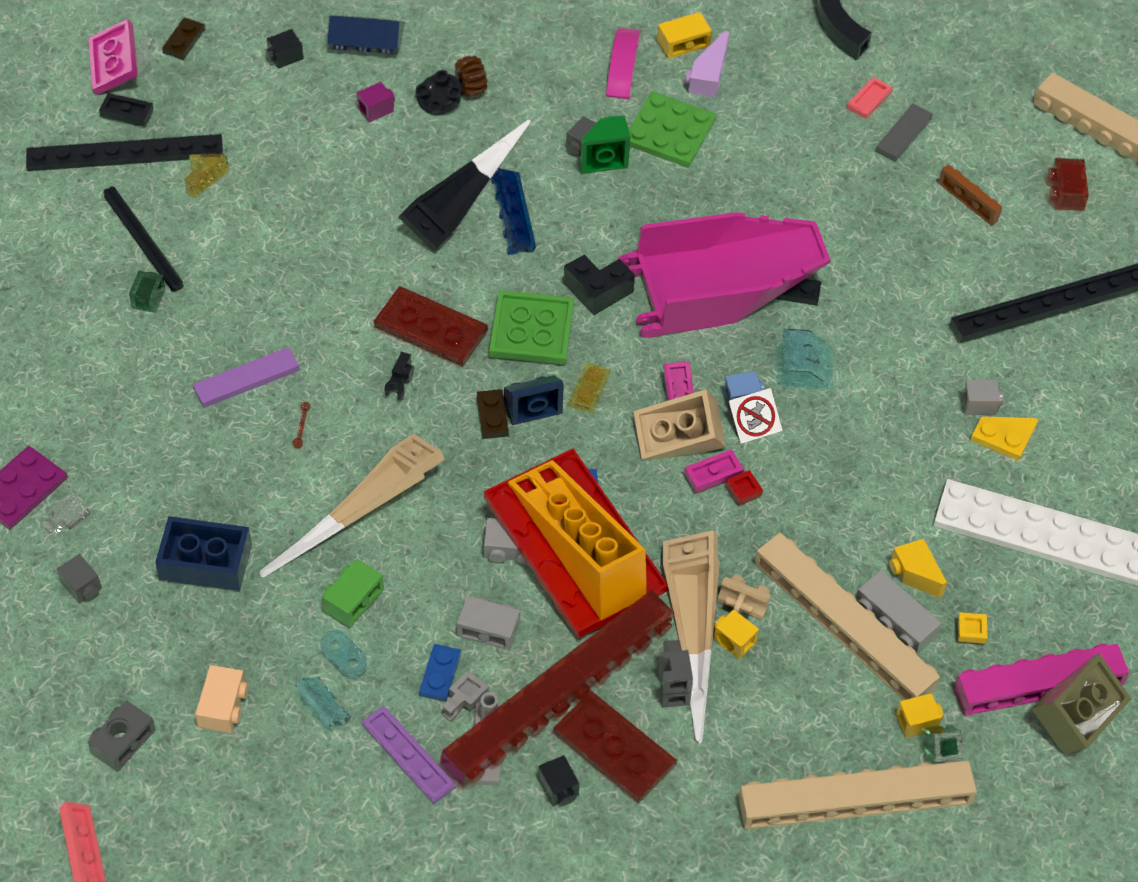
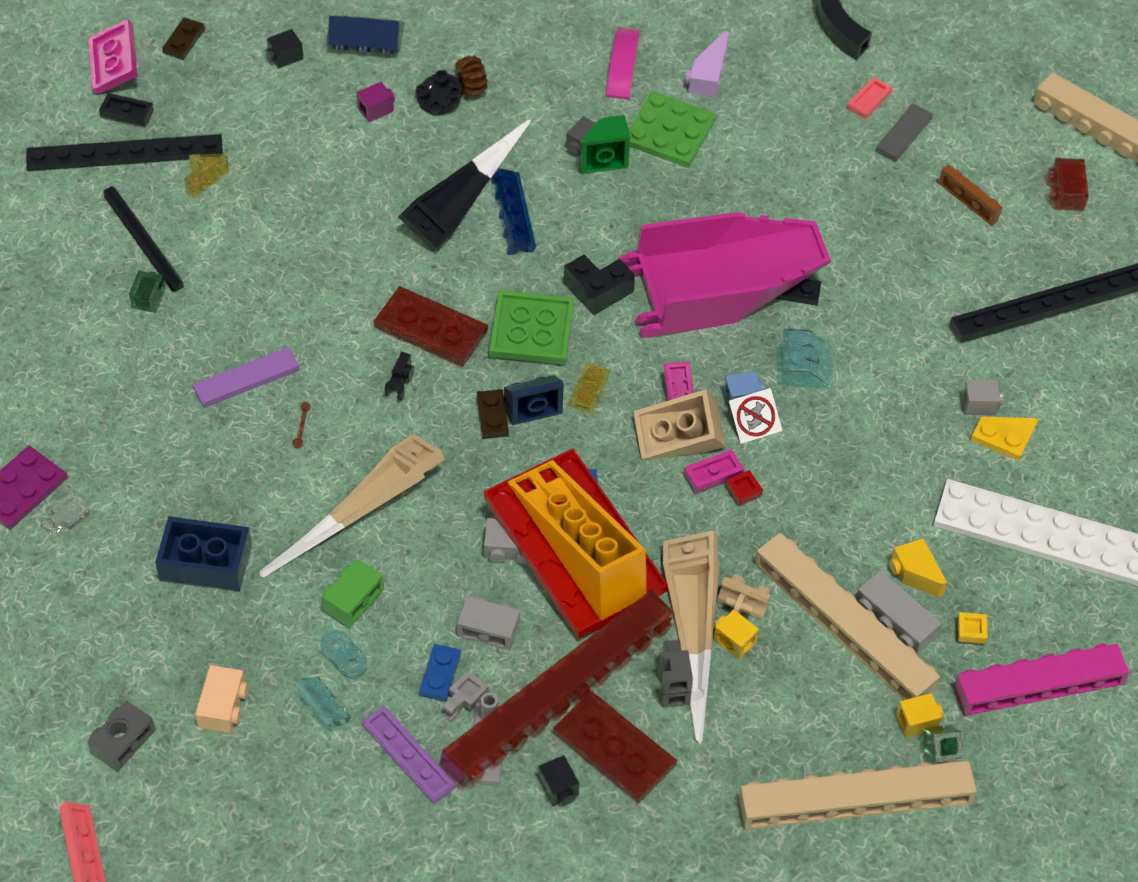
dark grey brick [57,554,102,604] -> none
yellow brick [657,12,712,59] -> none
olive slope [1032,653,1132,755] -> none

